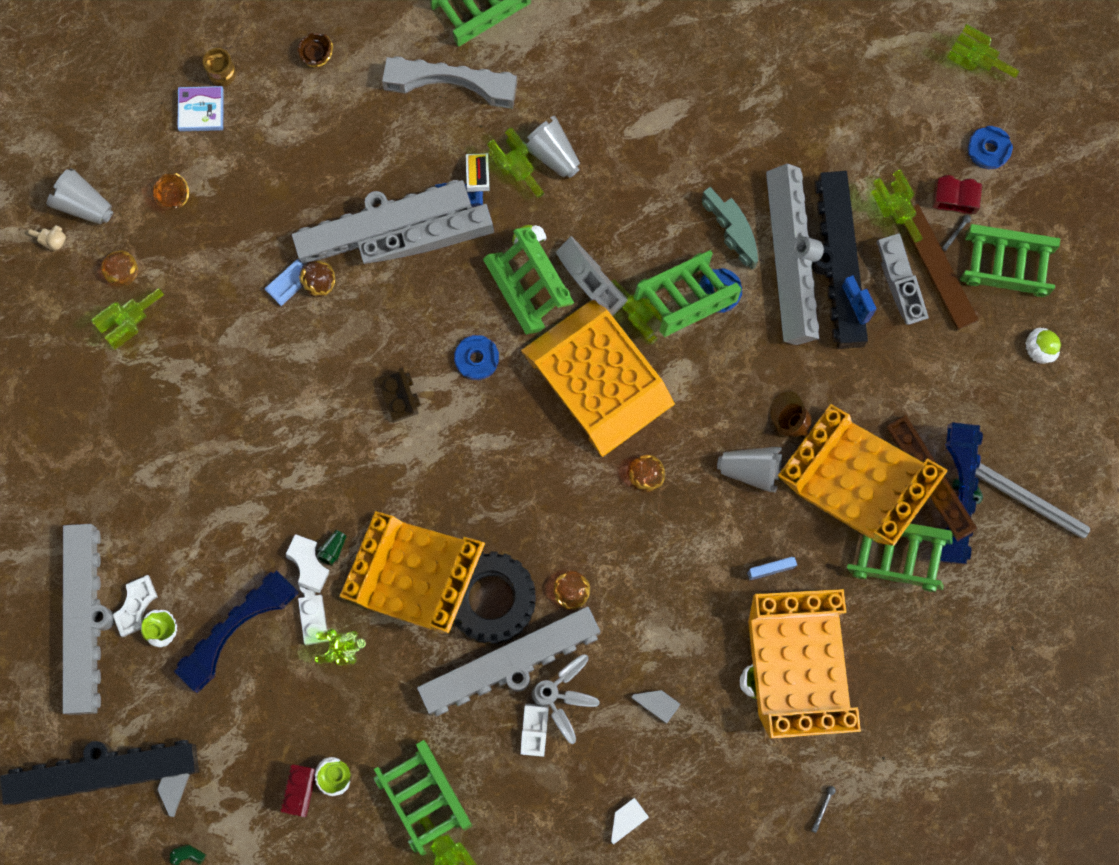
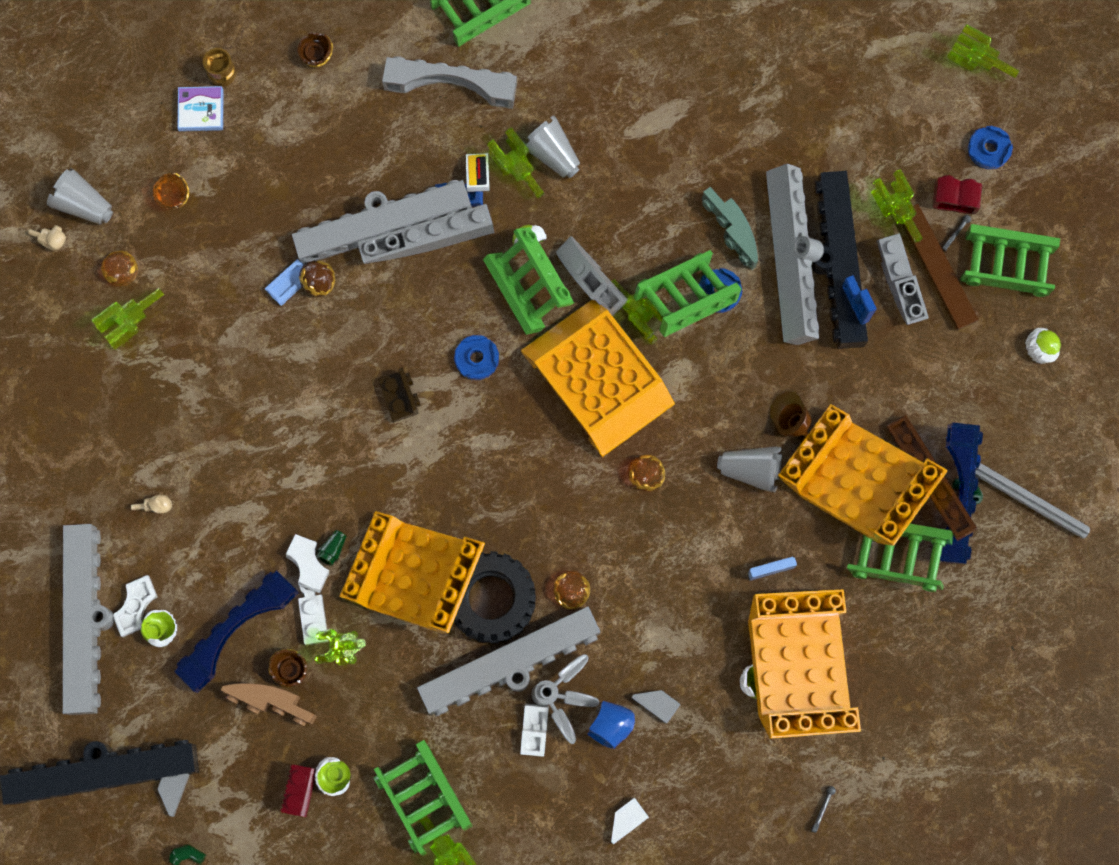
none -> tan piece [131,495,172,513]
none -> medium nougat slope [221,683,317,726]
none -> reddish brown hair [268,649,307,688]
none -> blue piece [588,700,635,749]

